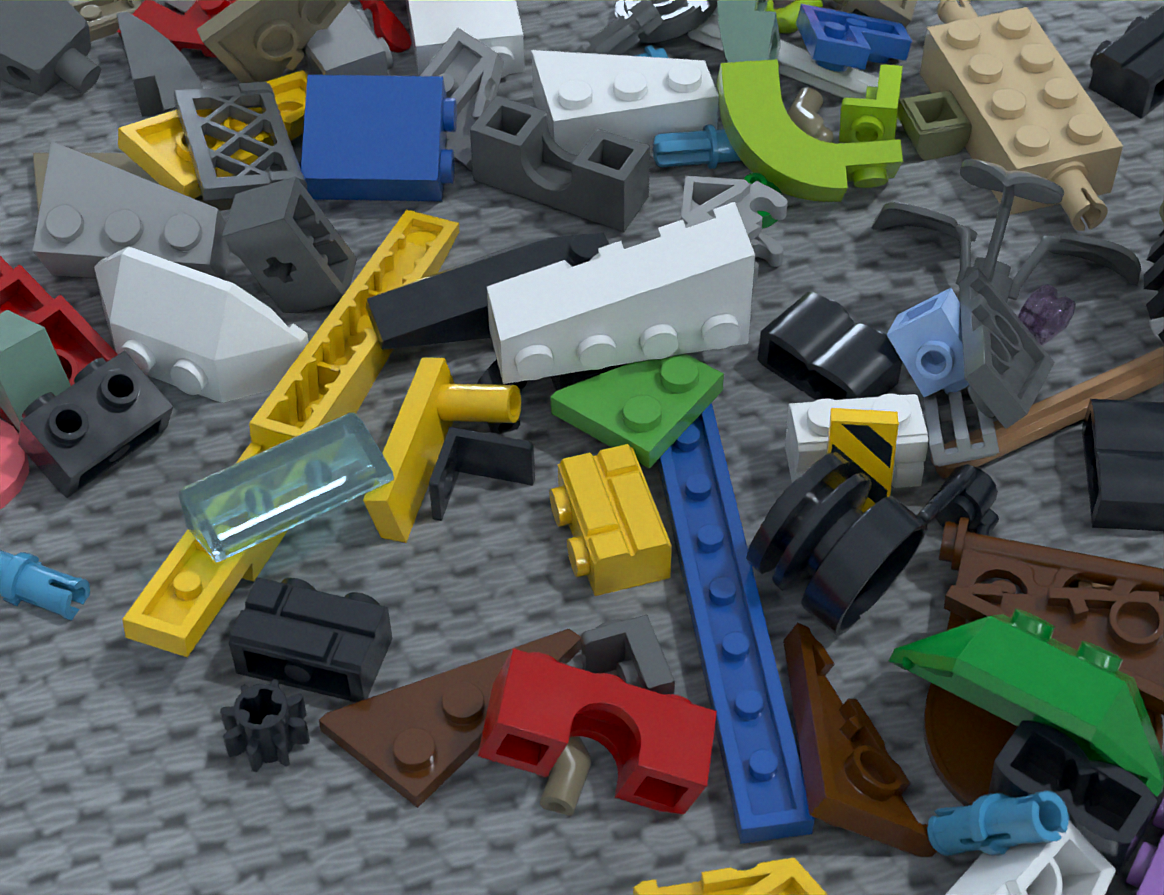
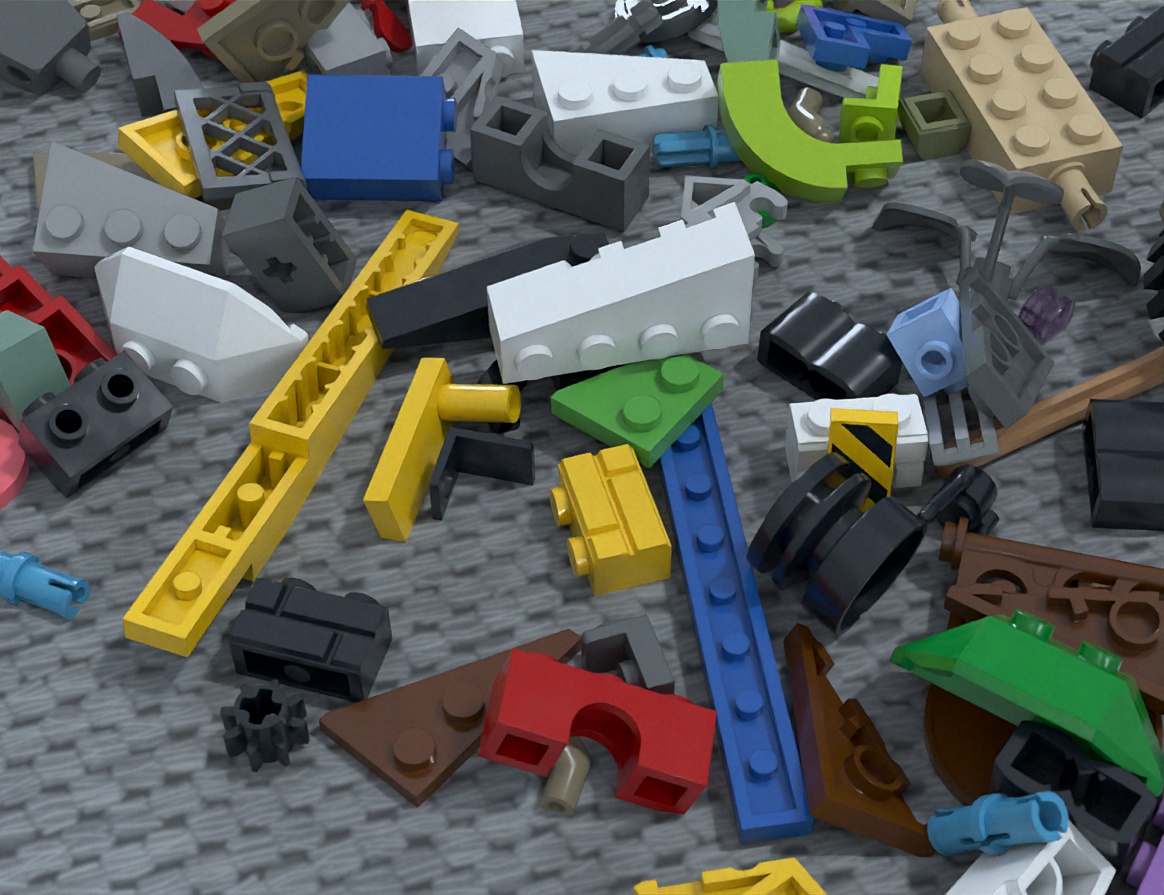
clear light blue slope [179,412,394,563] -> none

